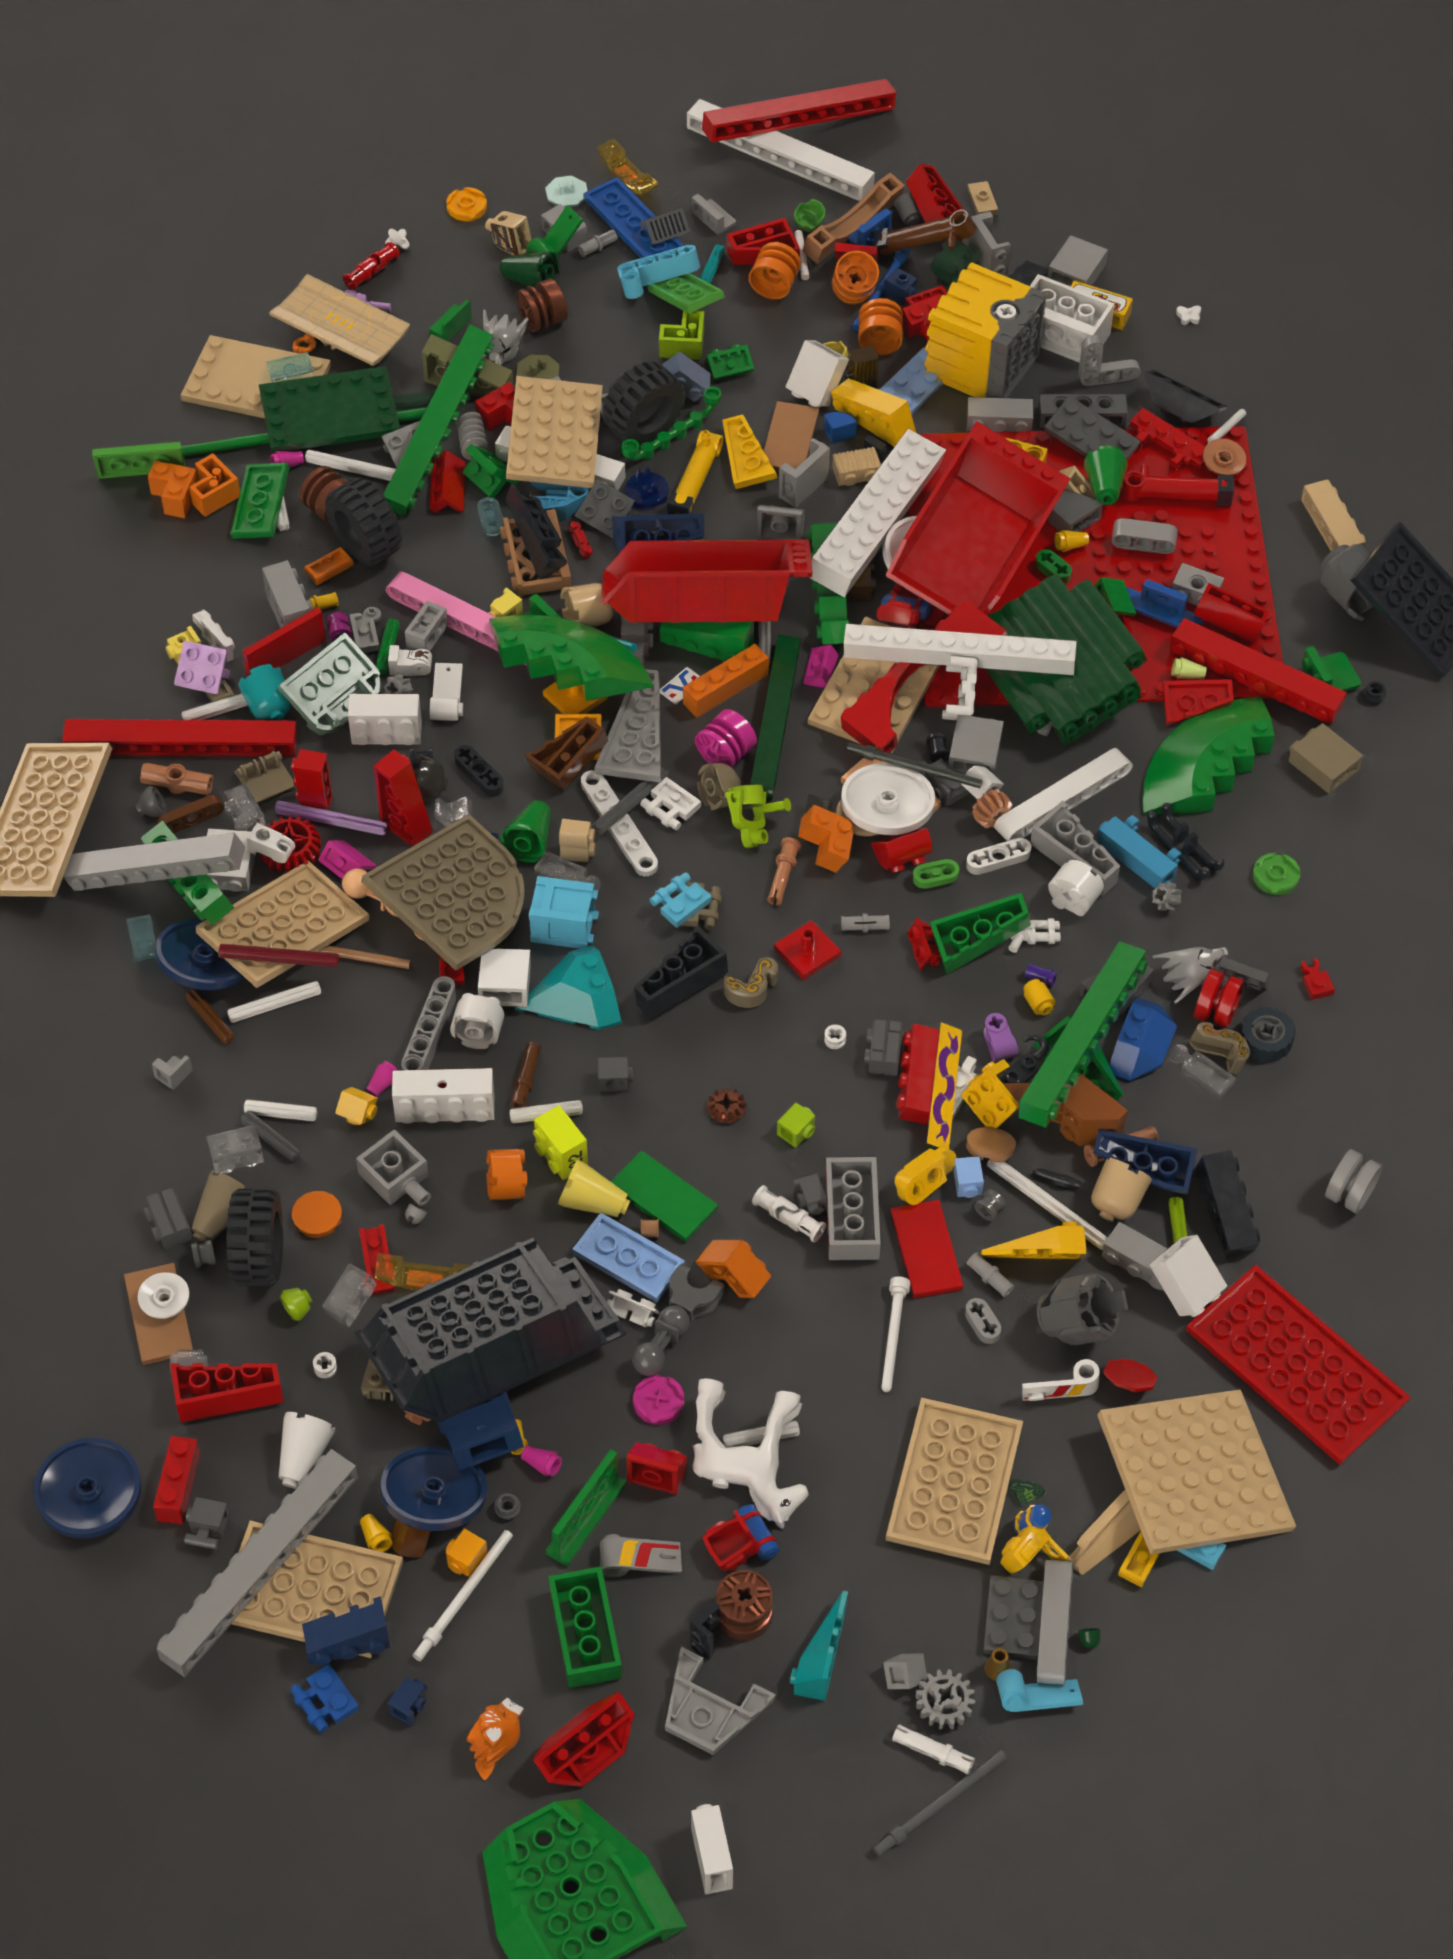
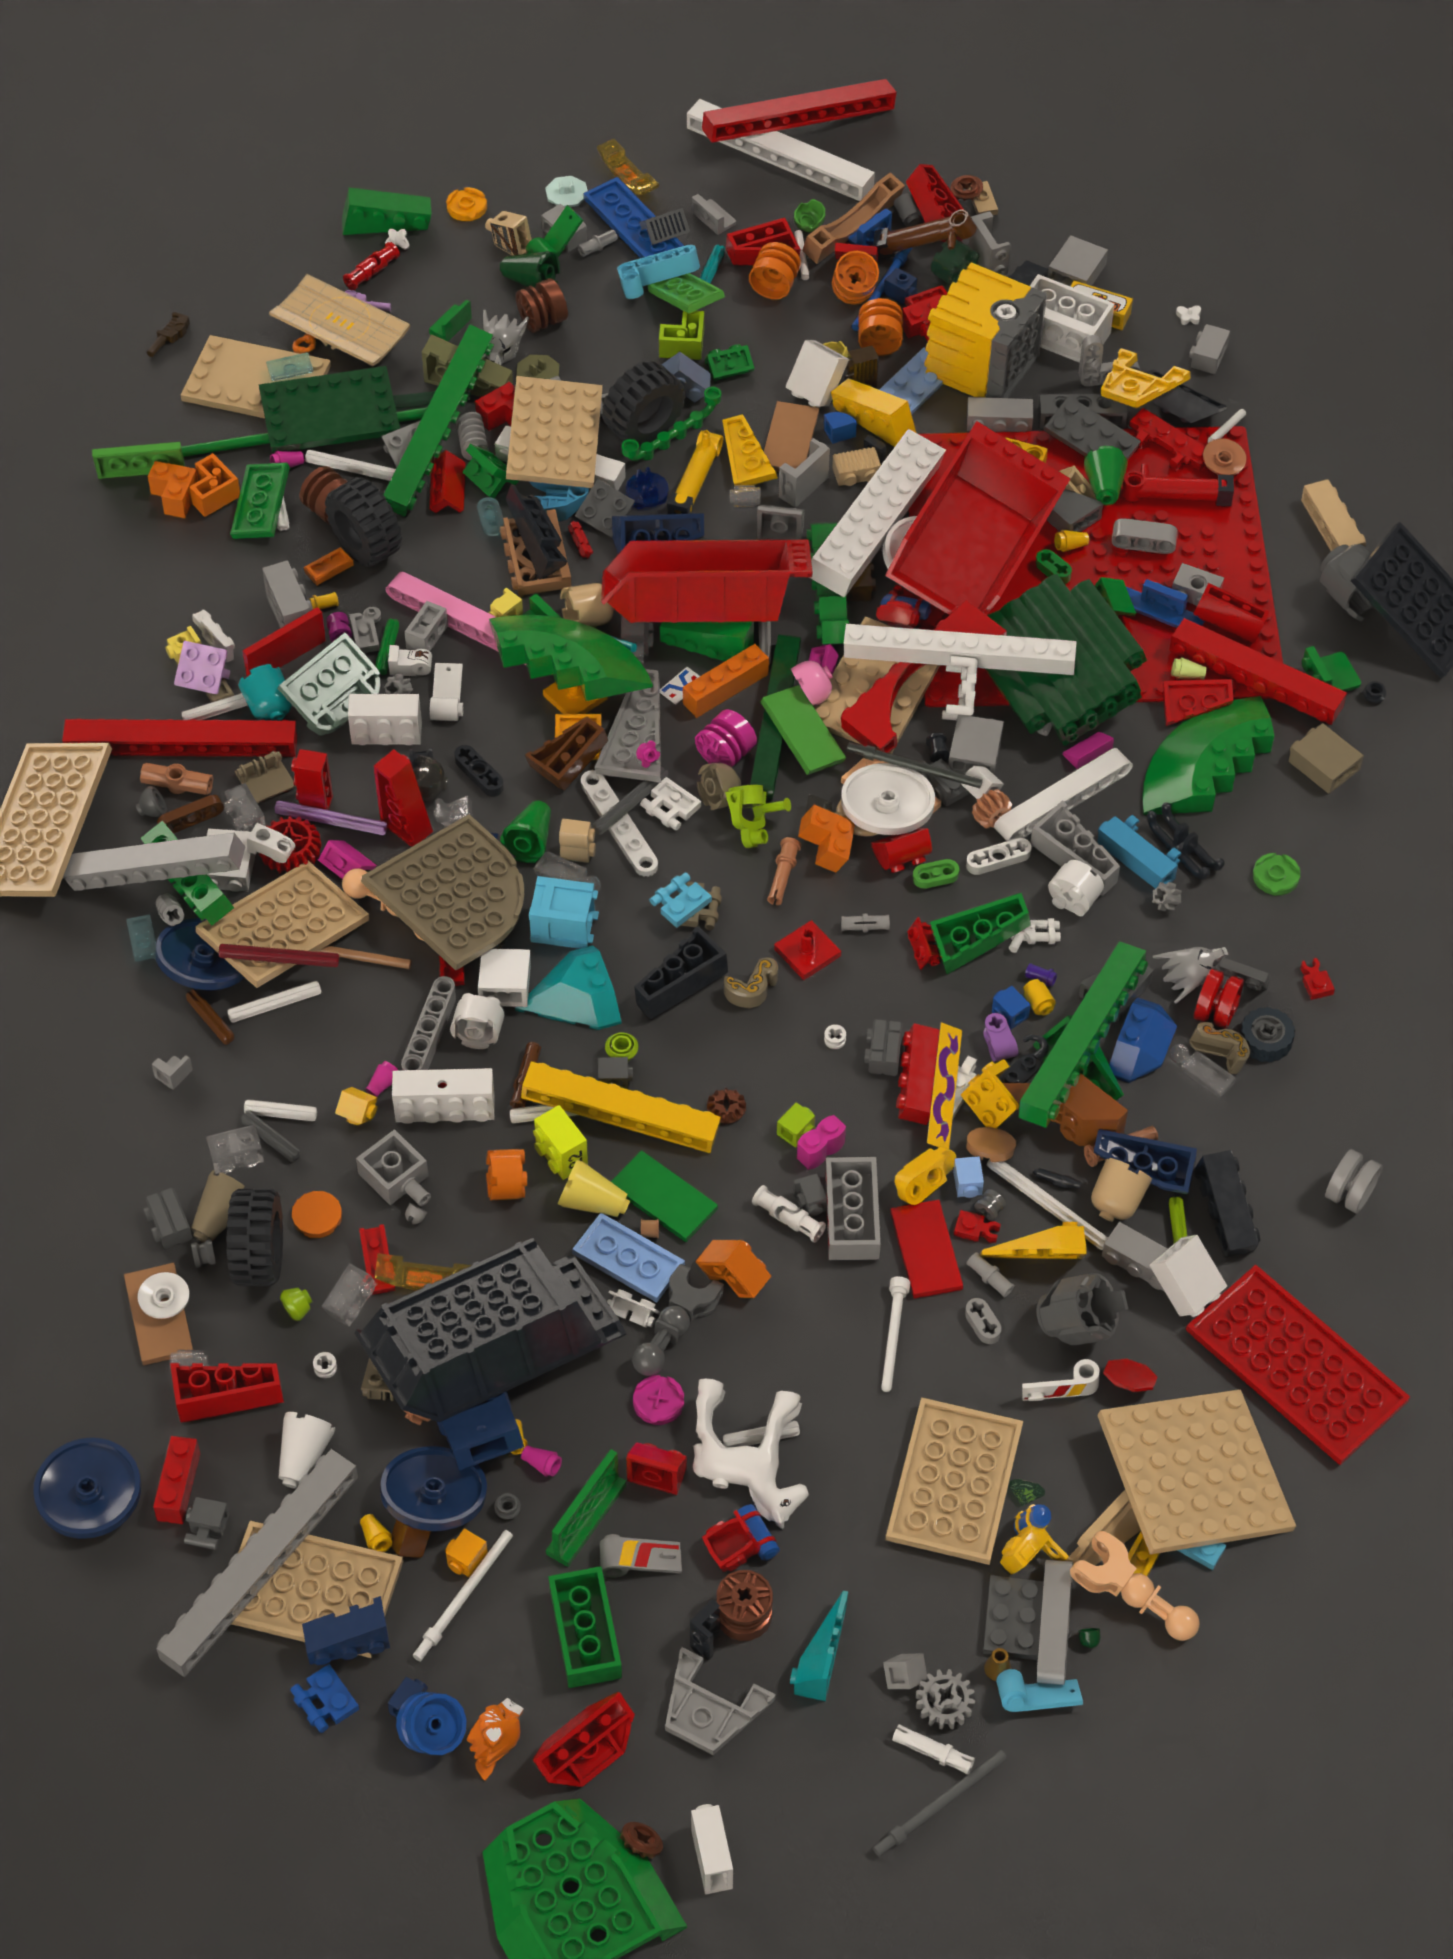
none -> dark brown piece [146,312,190,358]
none -> light grey axle [155,893,184,926]
none -> green wedge [342,187,431,235]
none -> blue wheel [396,1692,467,1755]
none -> yellow brick [521,1061,721,1153]
none -> lime cone [605,1032,638,1063]
none -> copper gear [620,1822,663,1859]
none -> dark pink plate [636,740,660,768]
none -> clear brick [730,485,760,507]
none -> bright green tile [760,685,846,775]
none -> bright pink cylinder [791,661,833,707]
none -> dark pink brick [797,1115,846,1170]
none -> copper gear [950,175,983,202]
none -> red plate [954,1210,1001,1243]
none -> blue brick [992,985,1031,1030]
none -> dark pink slope [1063,732,1114,769]
none -> light nougat piece [1070,1531,1200,1641]
none -> yellow wing [1101,348,1191,408]
none -> light grey brick [1189,324,1230,374]

